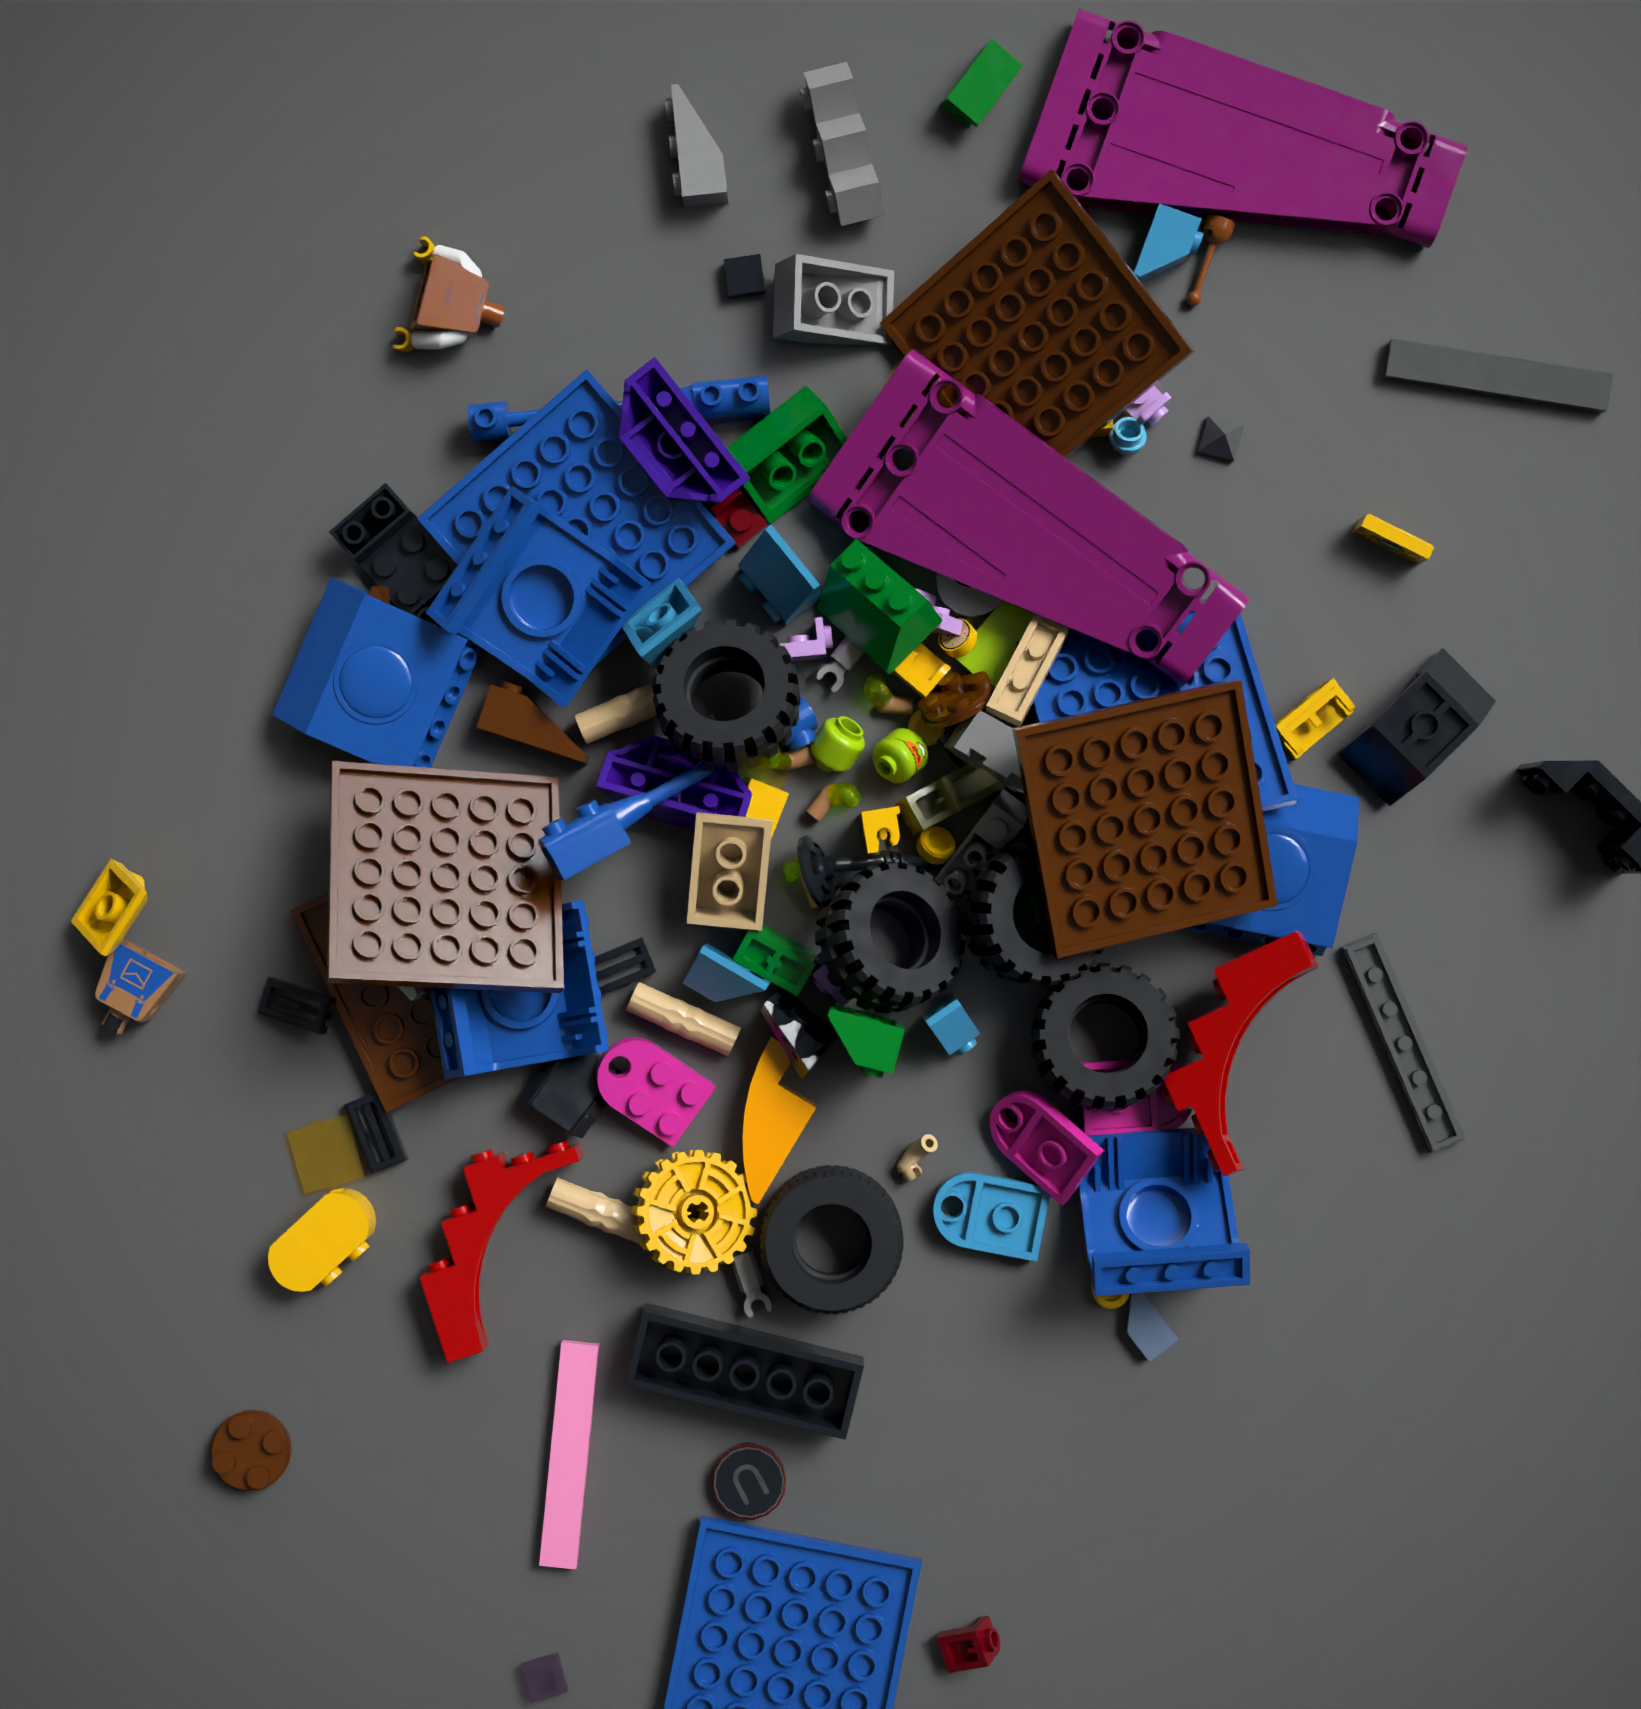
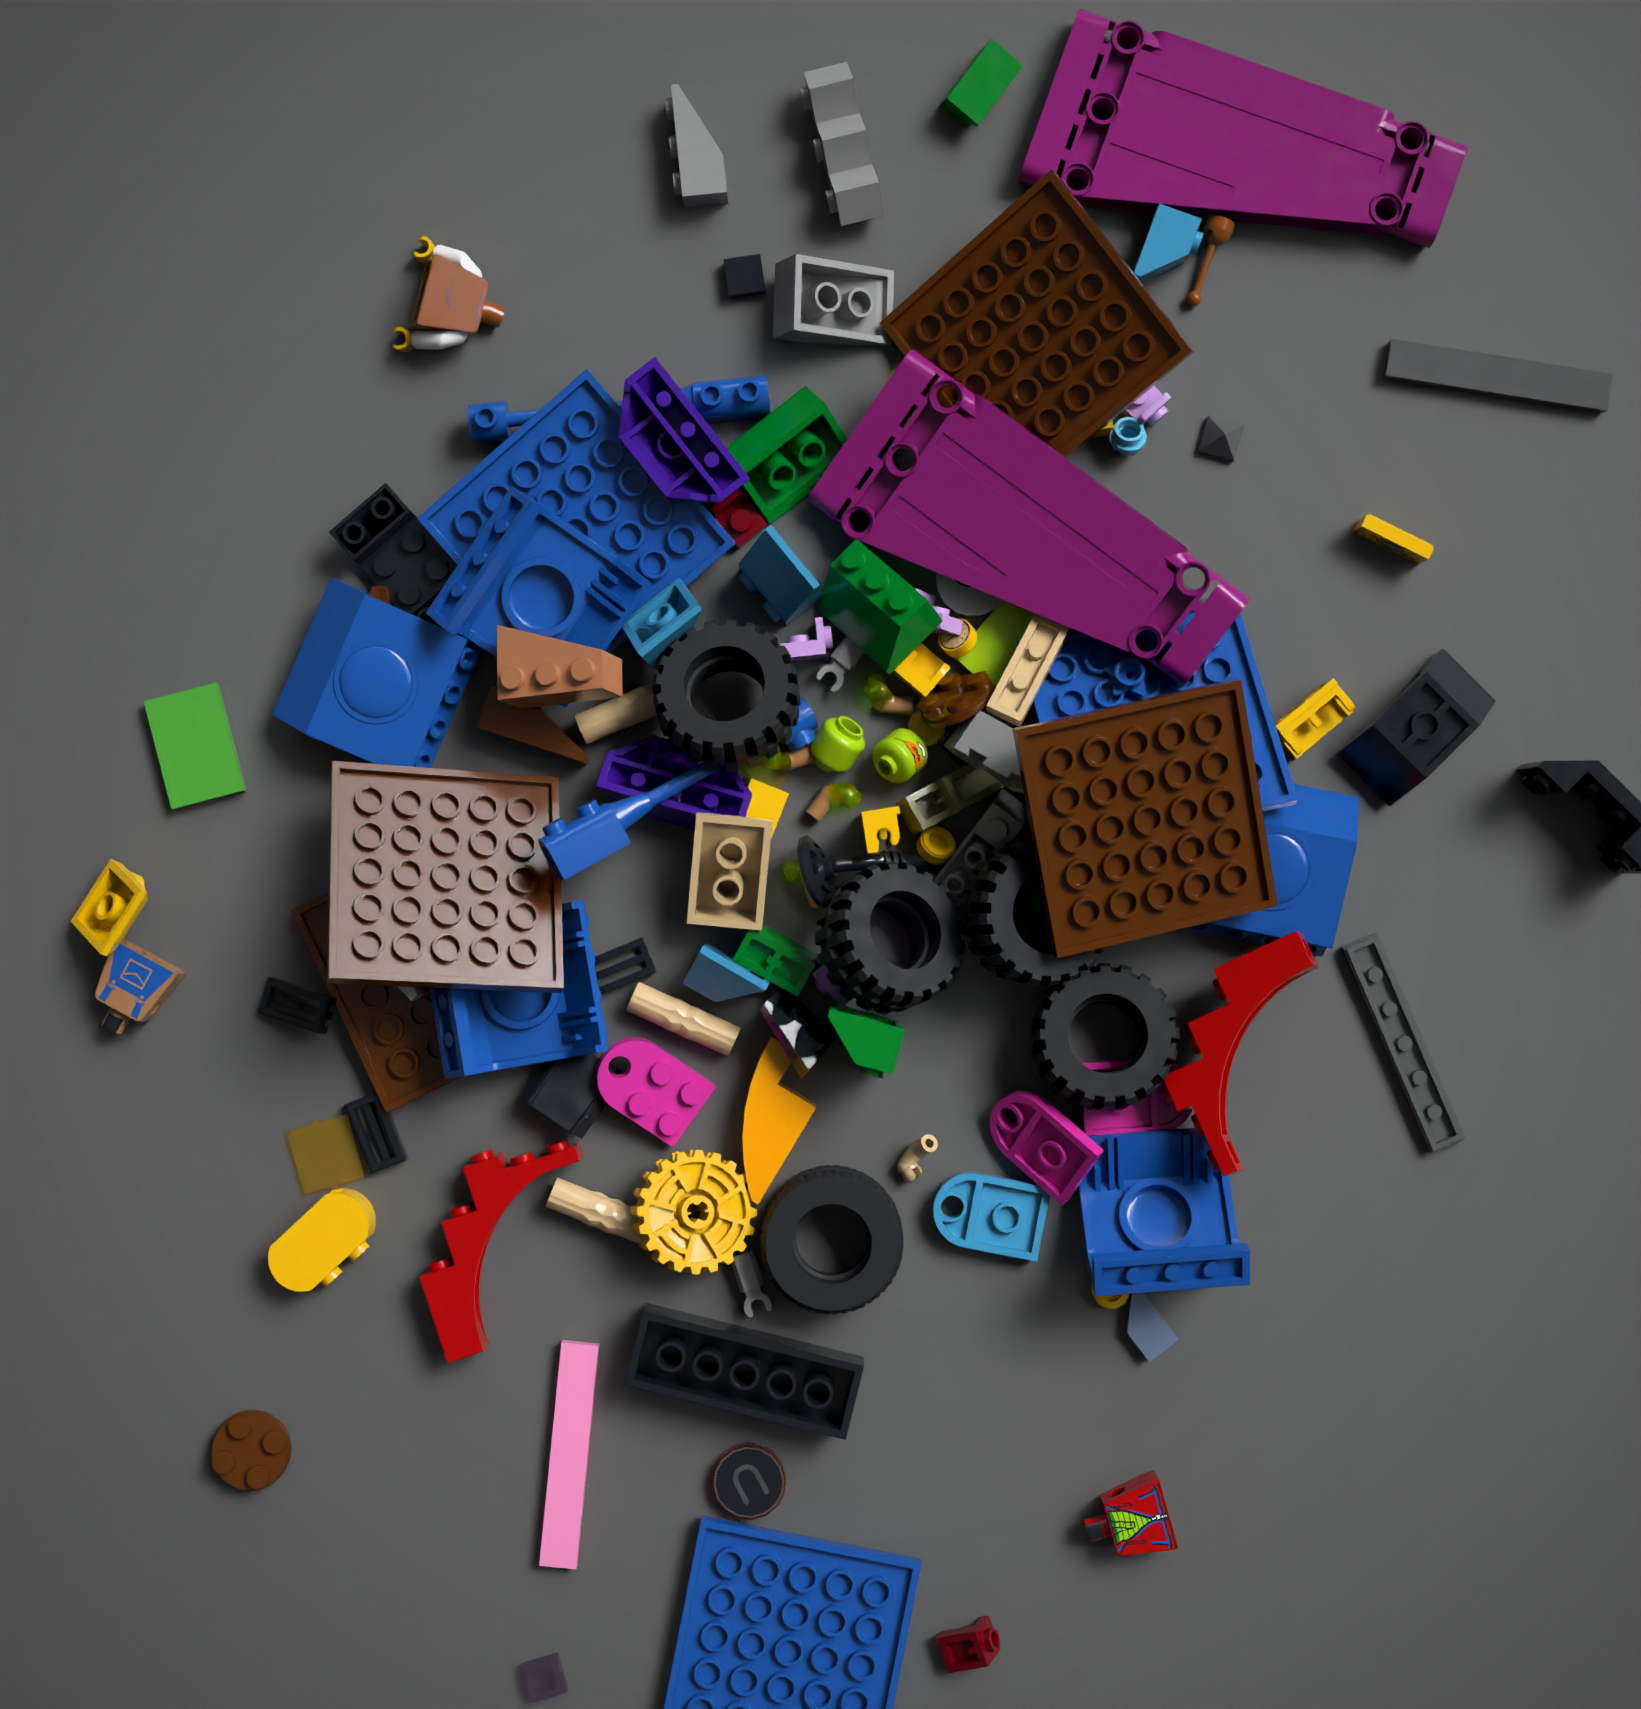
dark azure slope [923,995,980,1056] -> none
none -> bright green tile [143,683,247,810]
none -> nougat wedge [497,625,623,709]
none -> red torso [1084,1470,1179,1555]
none -> blue plate [1105,652,1154,696]

